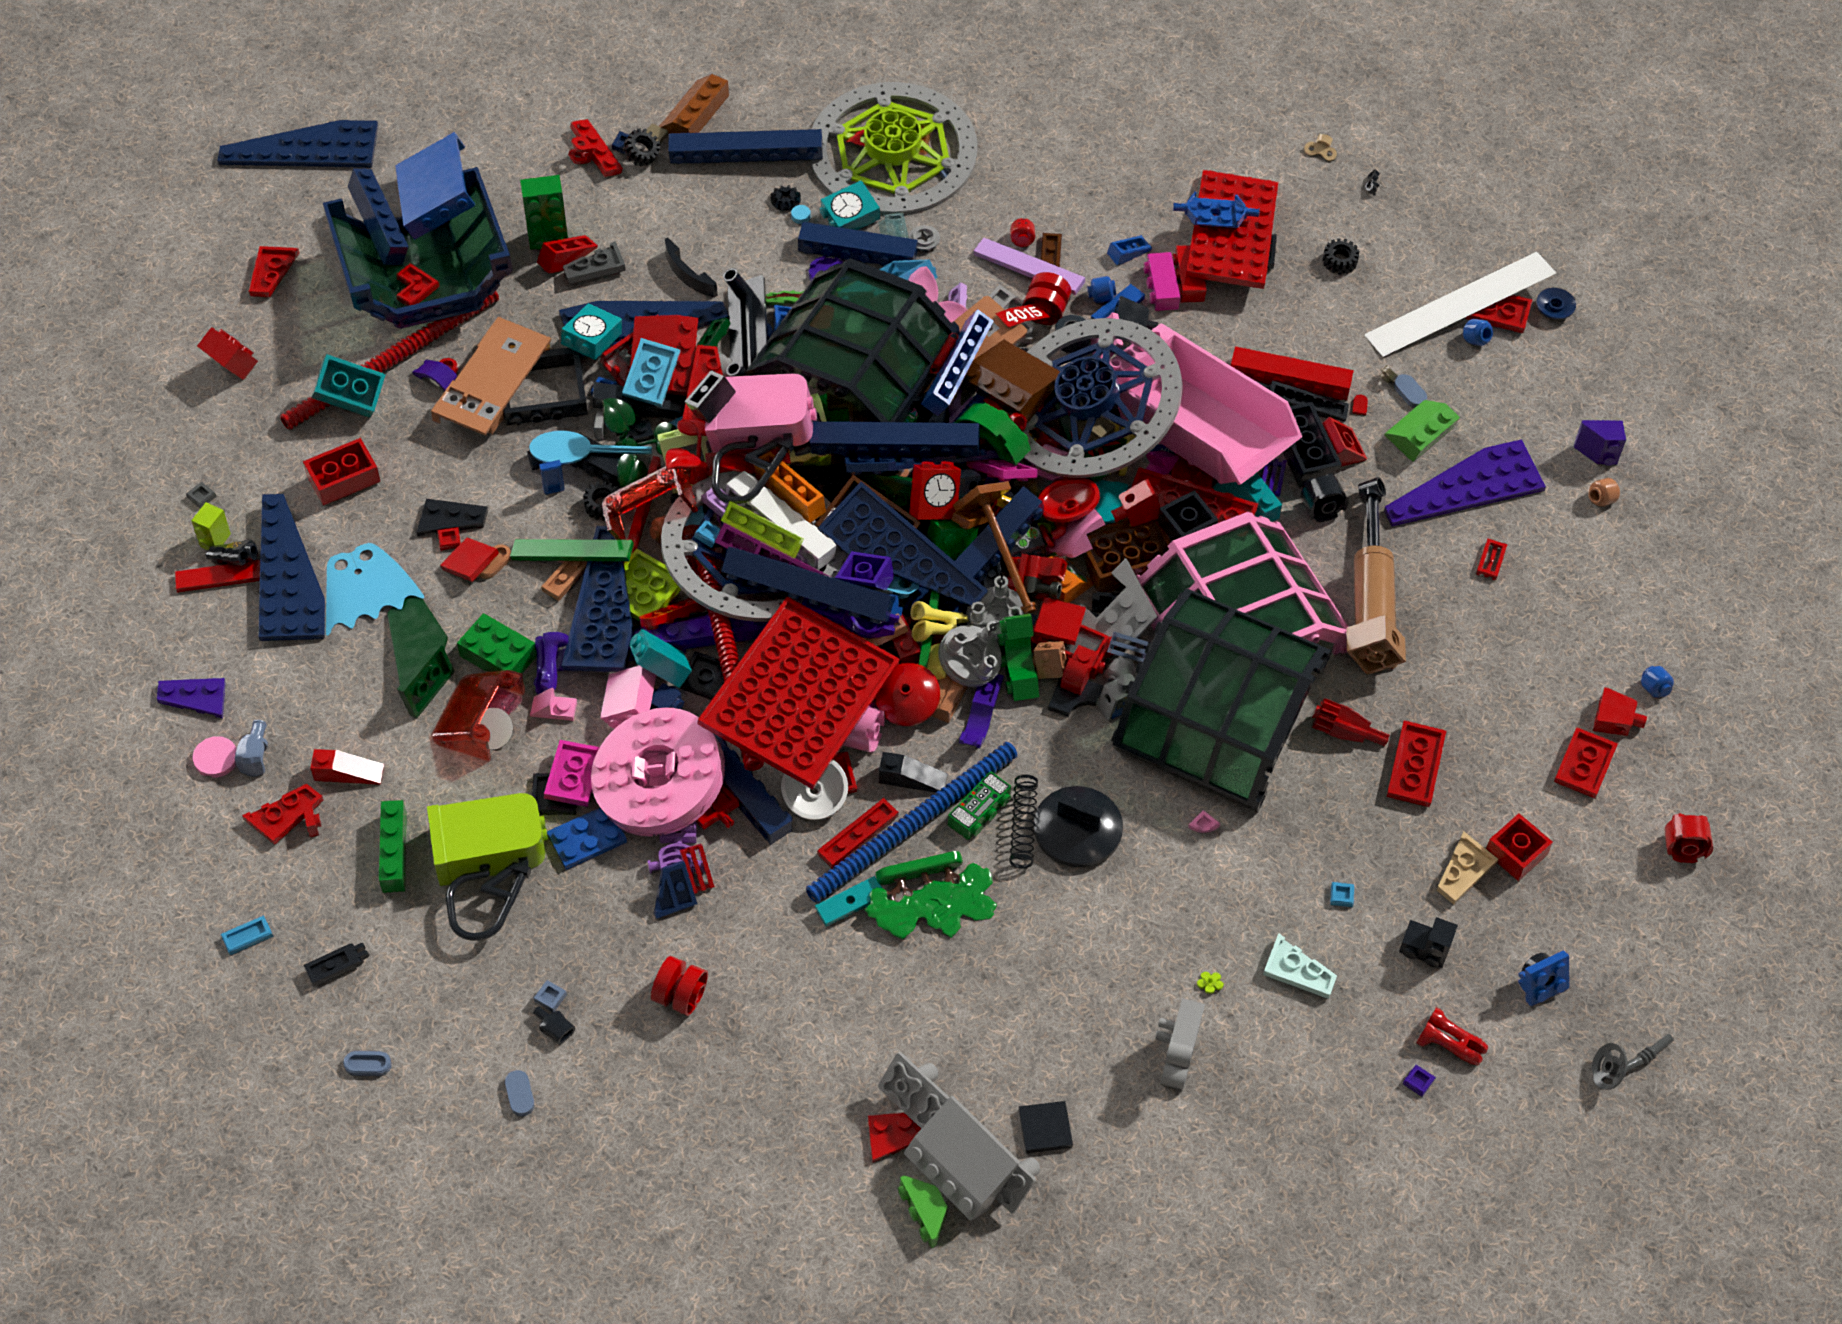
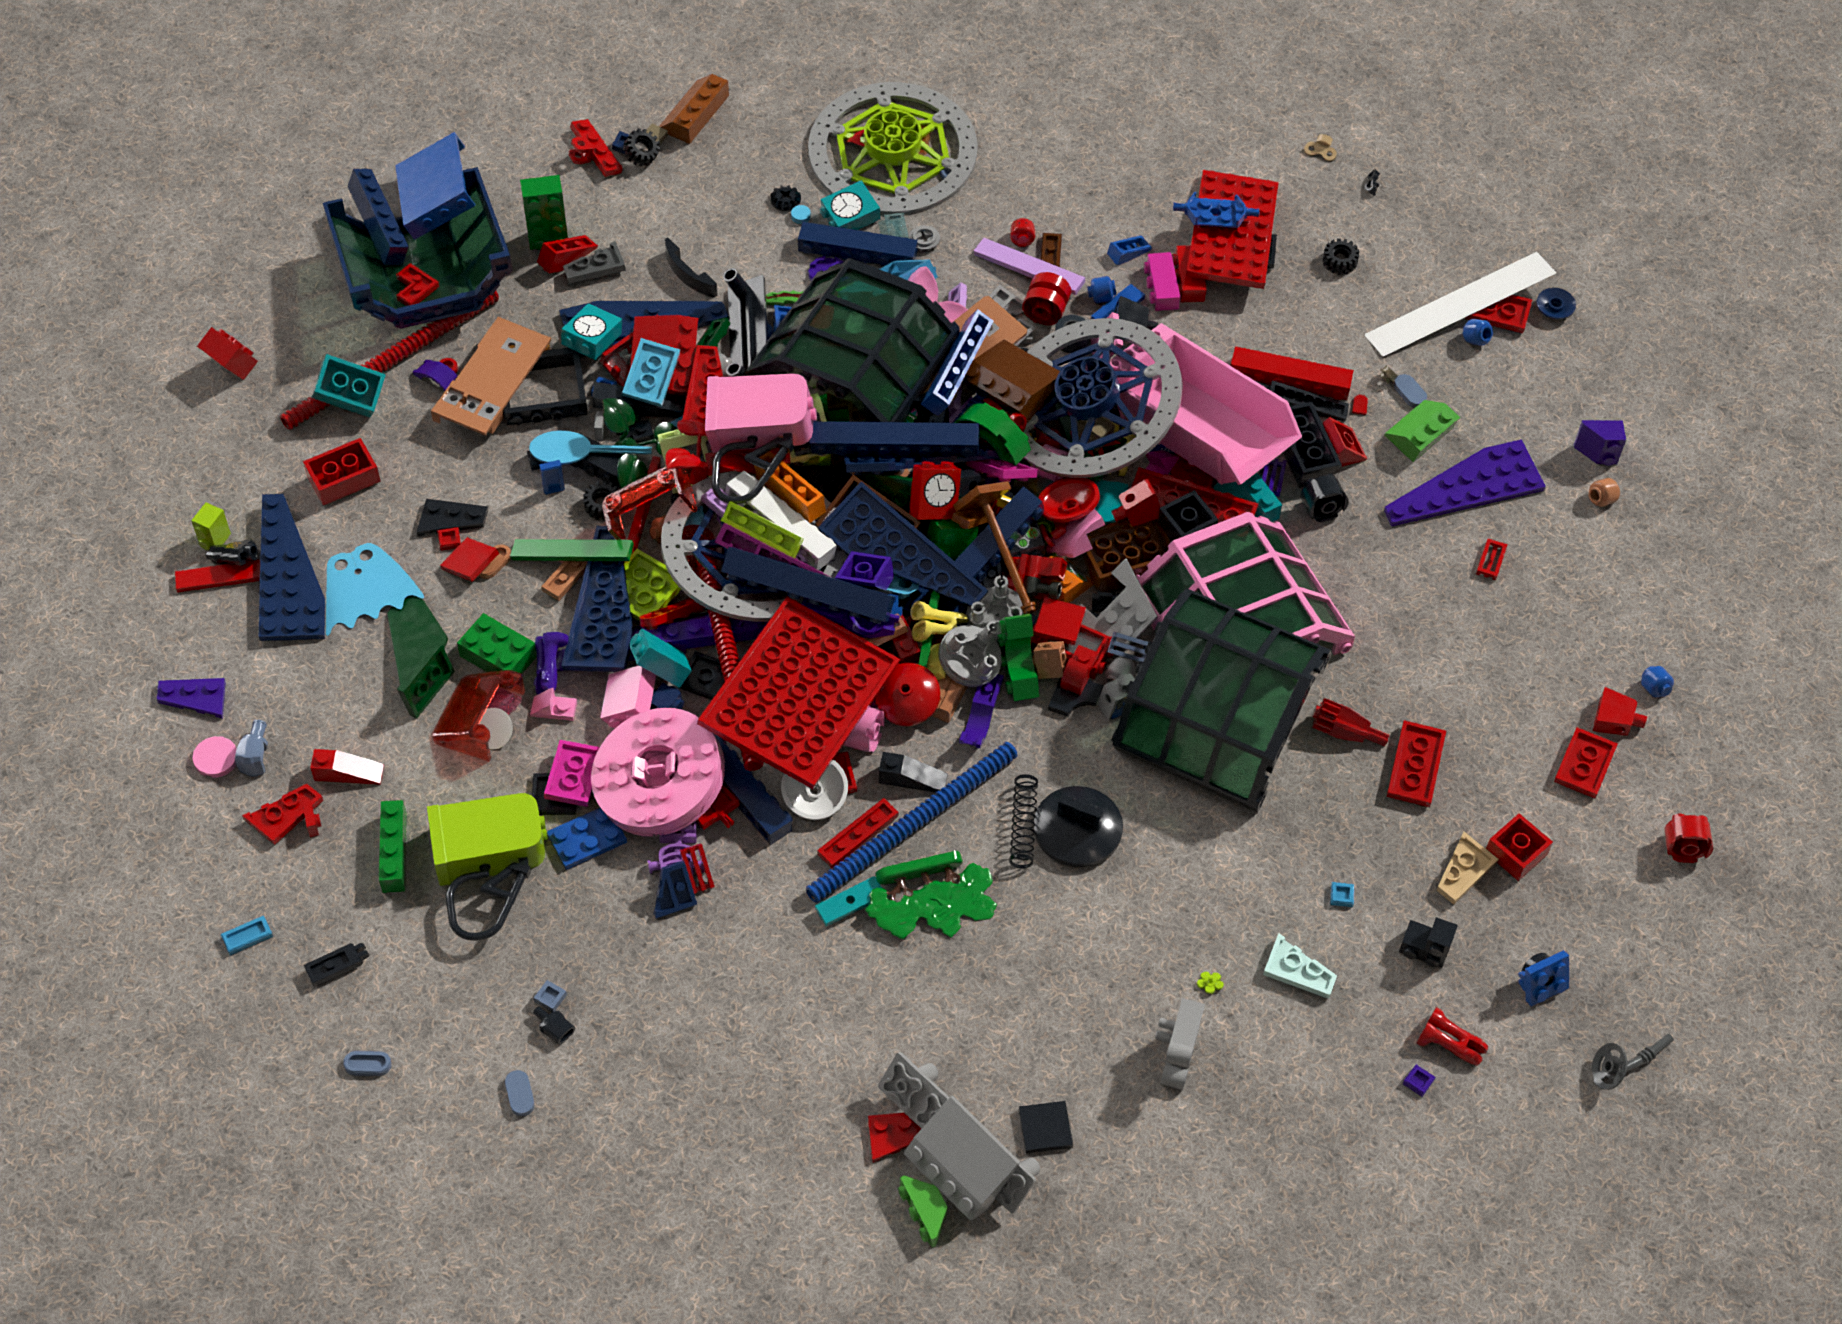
dark grey tile [186,482,217,509] -> none
dark blue wing [217,120,378,168] -> none
red wing [249,246,300,297] -> none
red wheel [651,955,708,1016] -> none
dark blue brick [668,129,823,164] -> none
black brick [684,370,736,423] -> none
dark azure tile [694,520,721,548] -> none
red piece [930,333,958,373] -> none
brick [948,771,1011,840] -> none
red sticker [995,304,1050,327] -> none
bright pink tile [1188,810,1220,833] -> none
medium nougat piece [1346,477,1406,675] -> none

